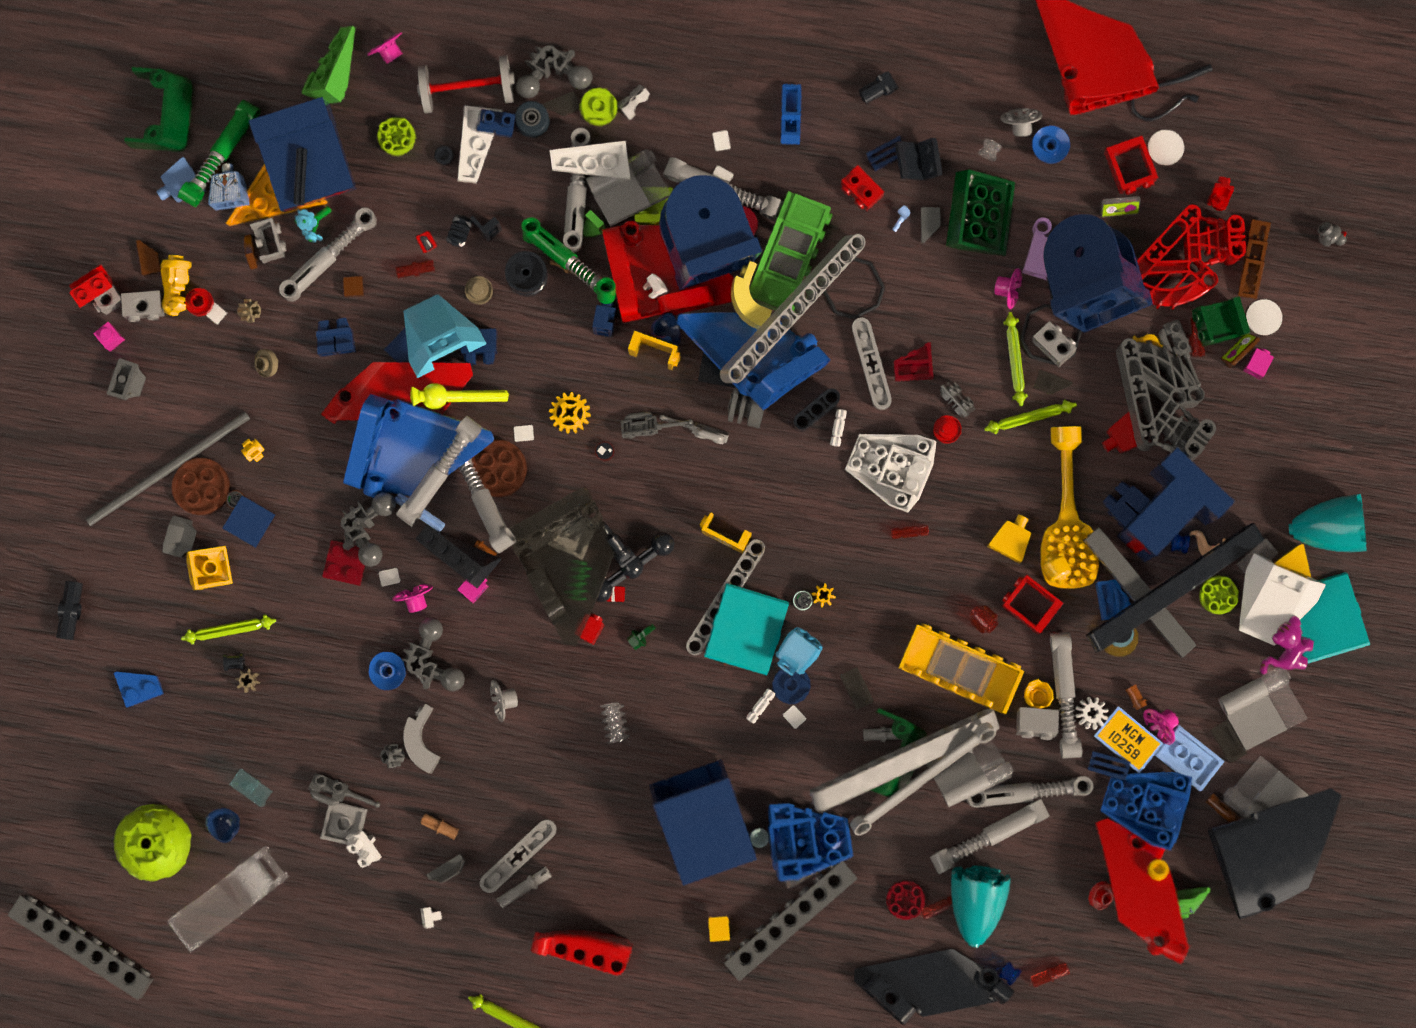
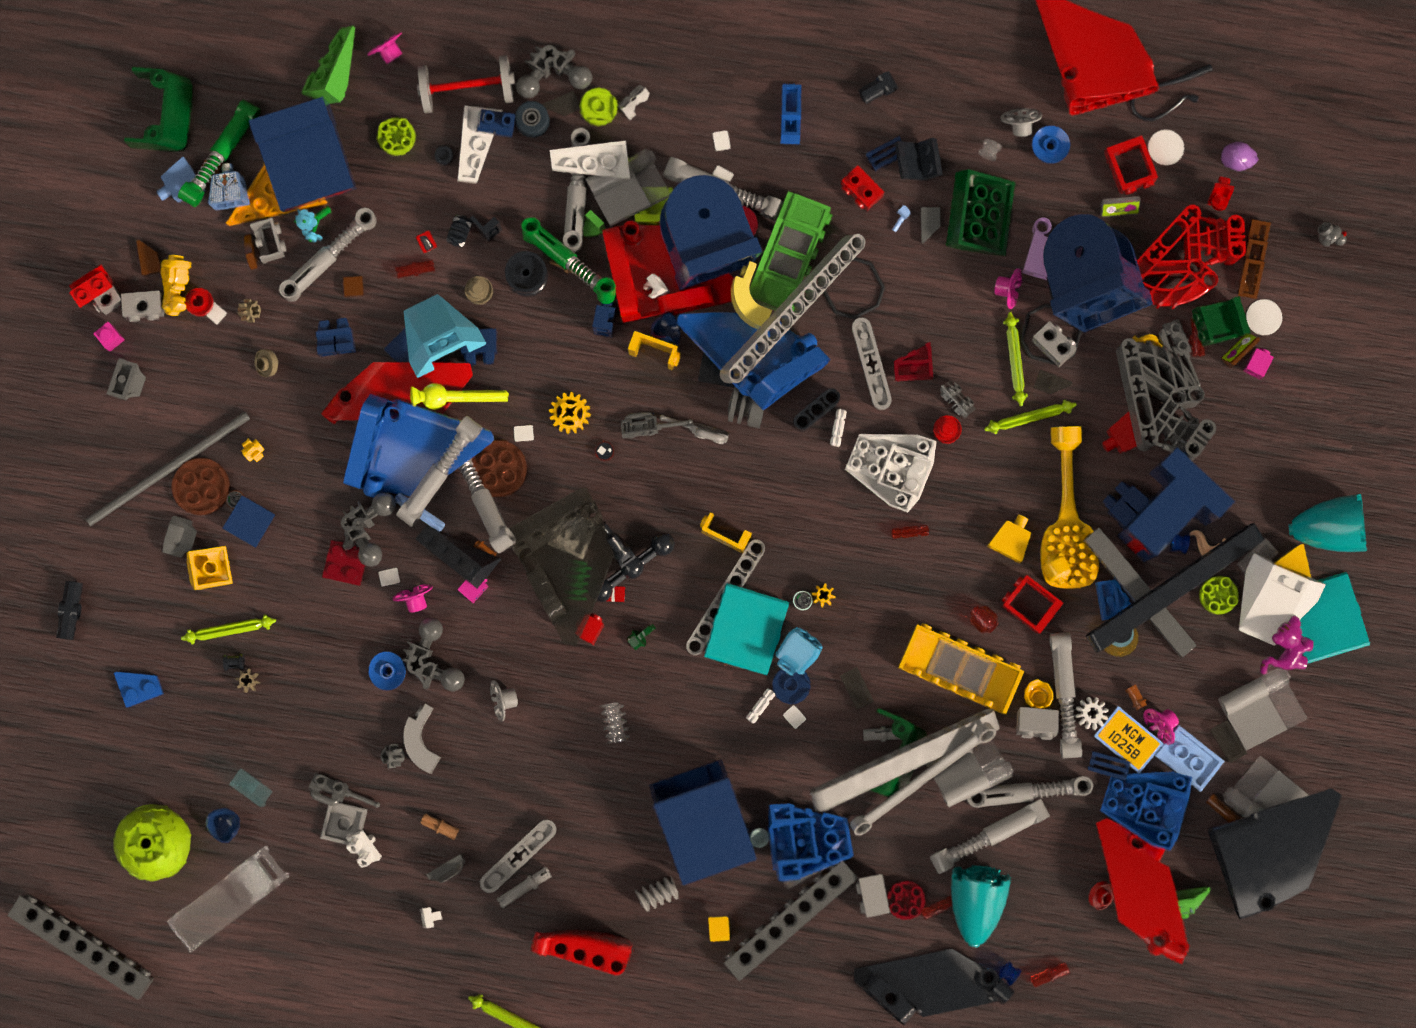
black axle [294,148,307,205] -> none
yellow tile [1148,859,1169,880] -> none
none -> light grey piece [635,876,678,911]
none -> light grey brick [855,874,890,917]
none -> medium lavender hair [1221,142,1259,171]

